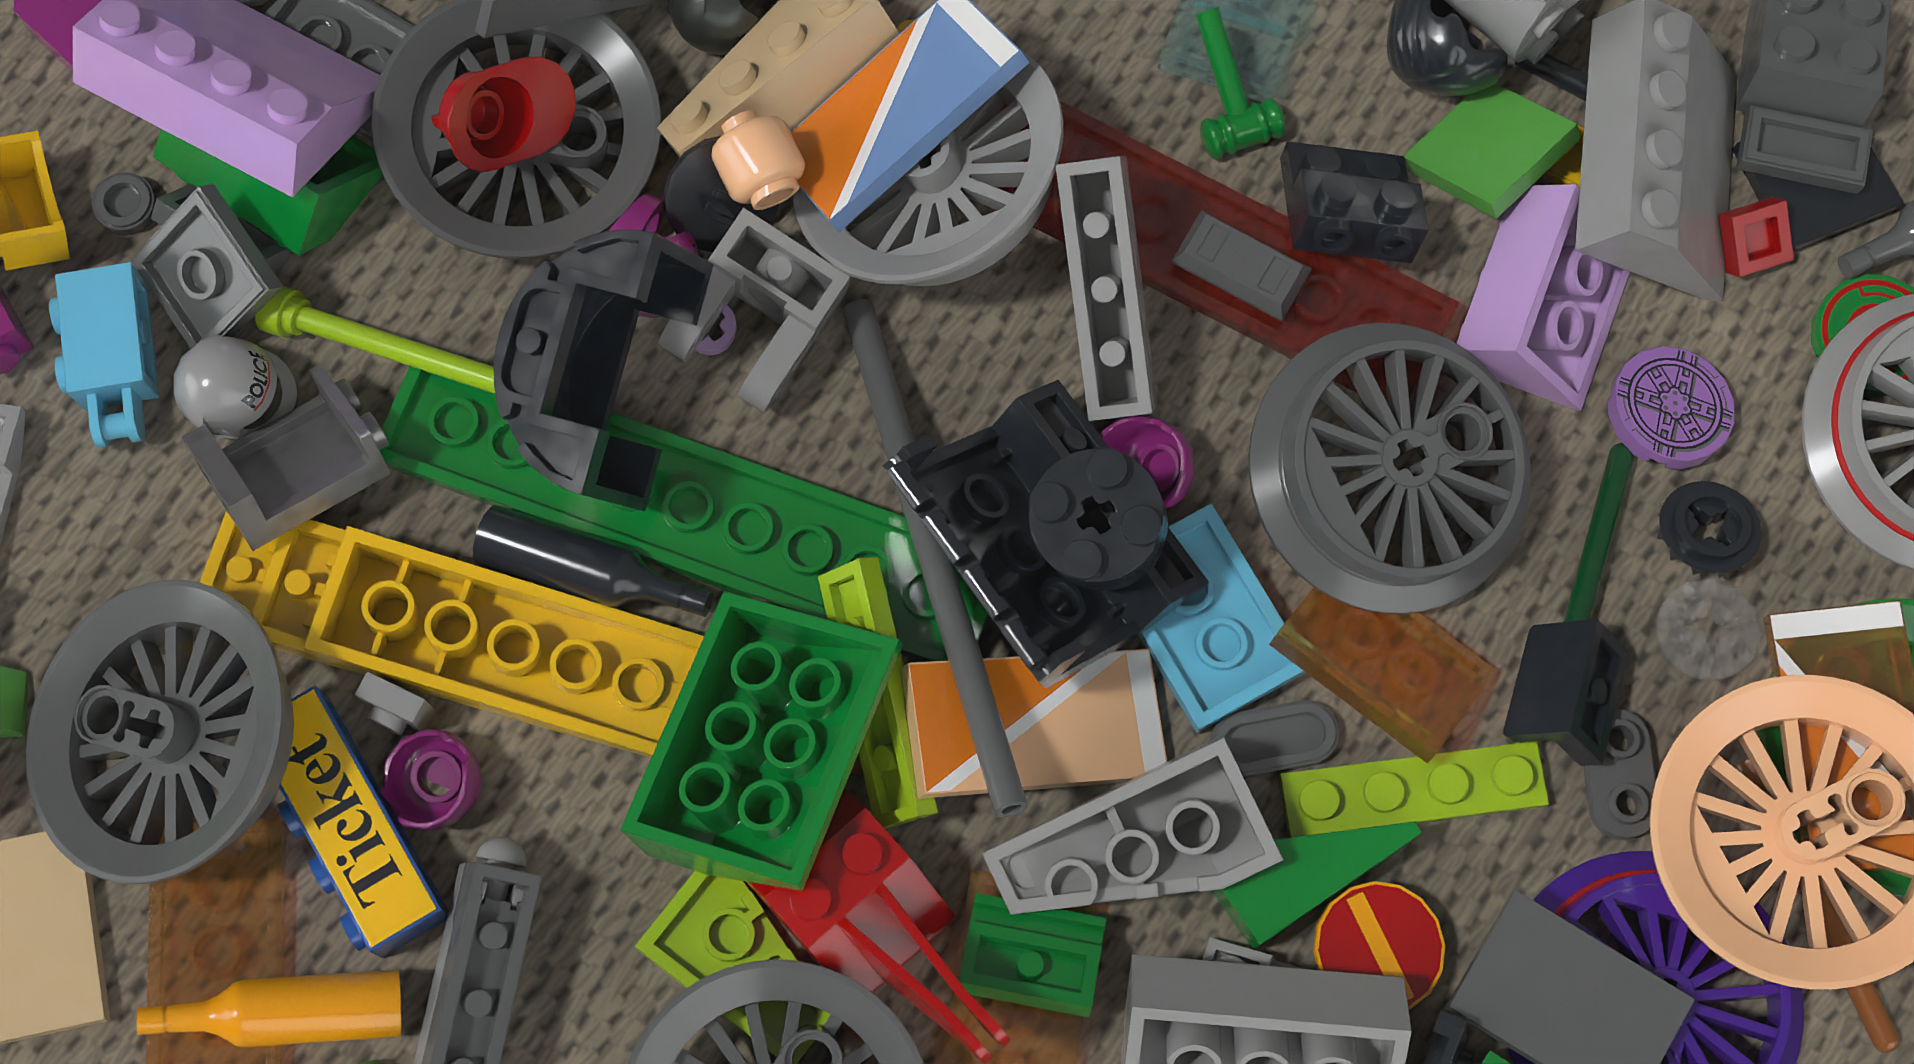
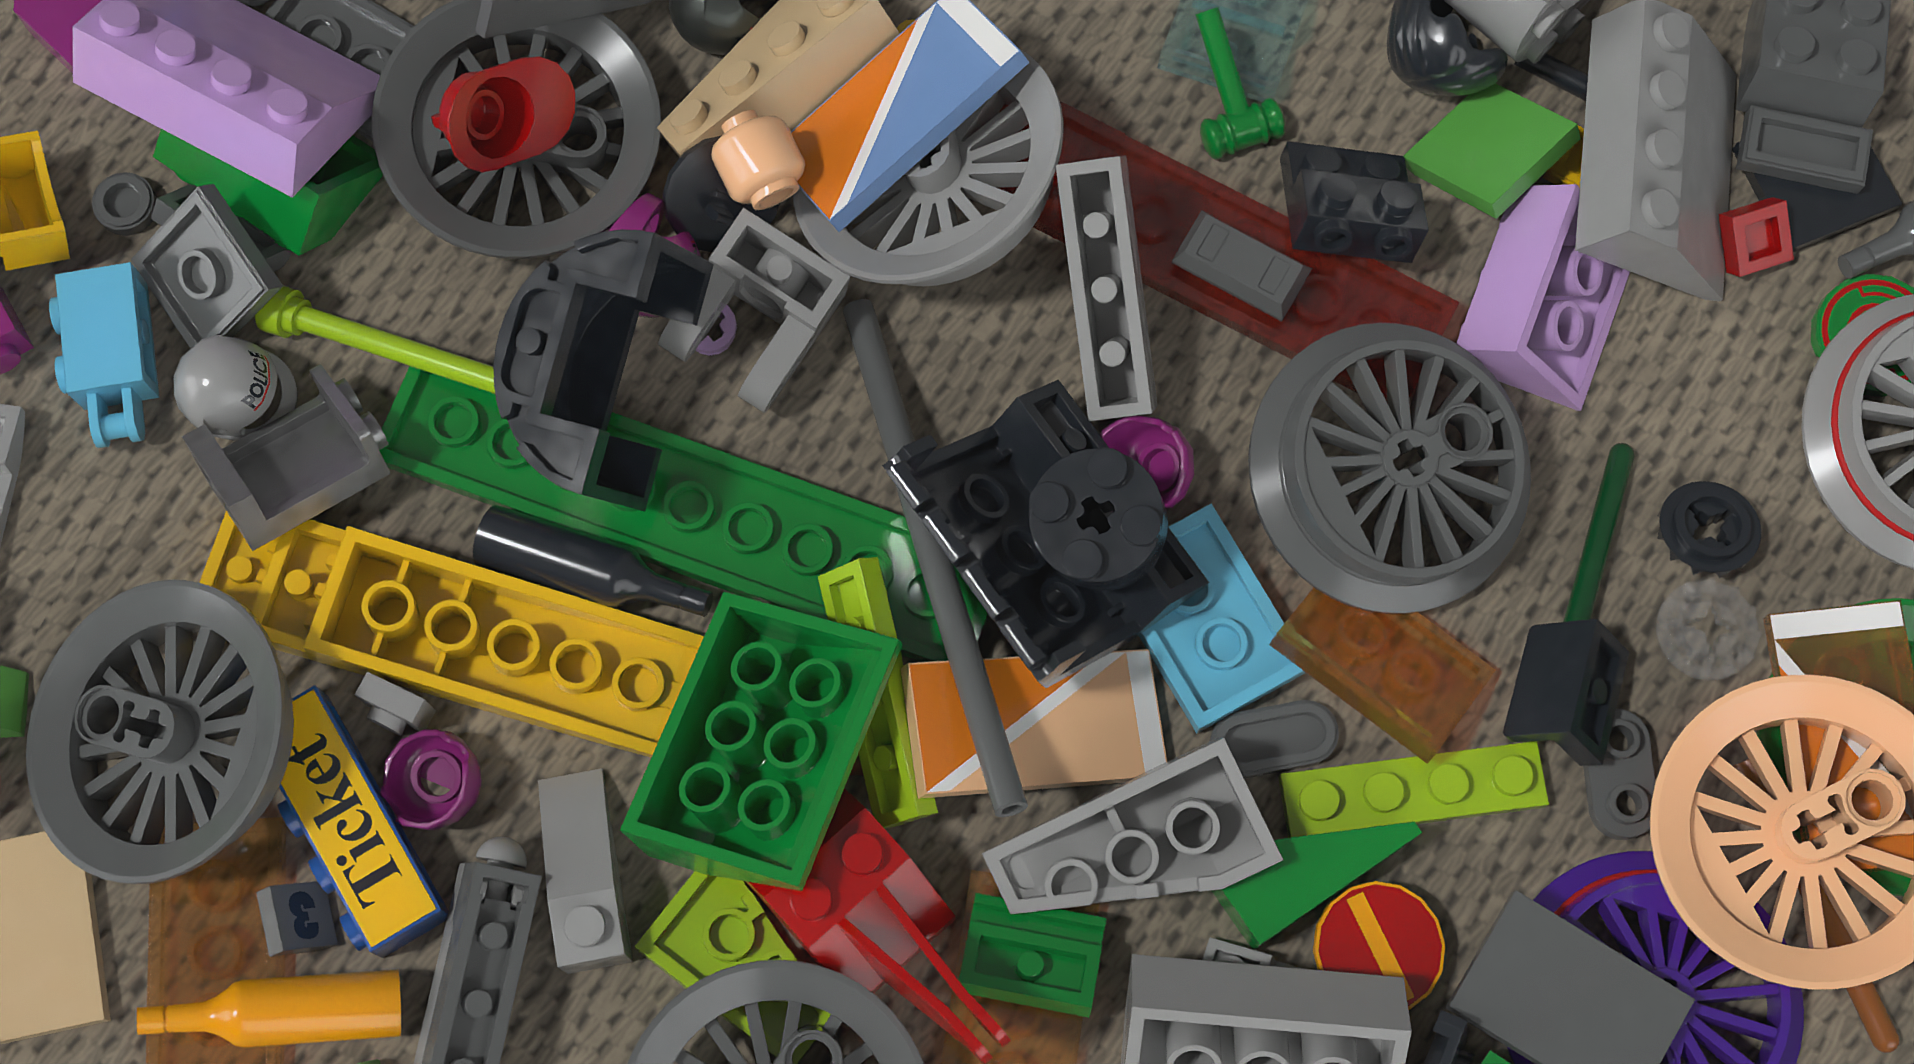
medium lavender tile [1608,346,1735,470] -> none
none -> dark grey tile [256,881,338,957]
none -> light grey slope [538,768,633,974]

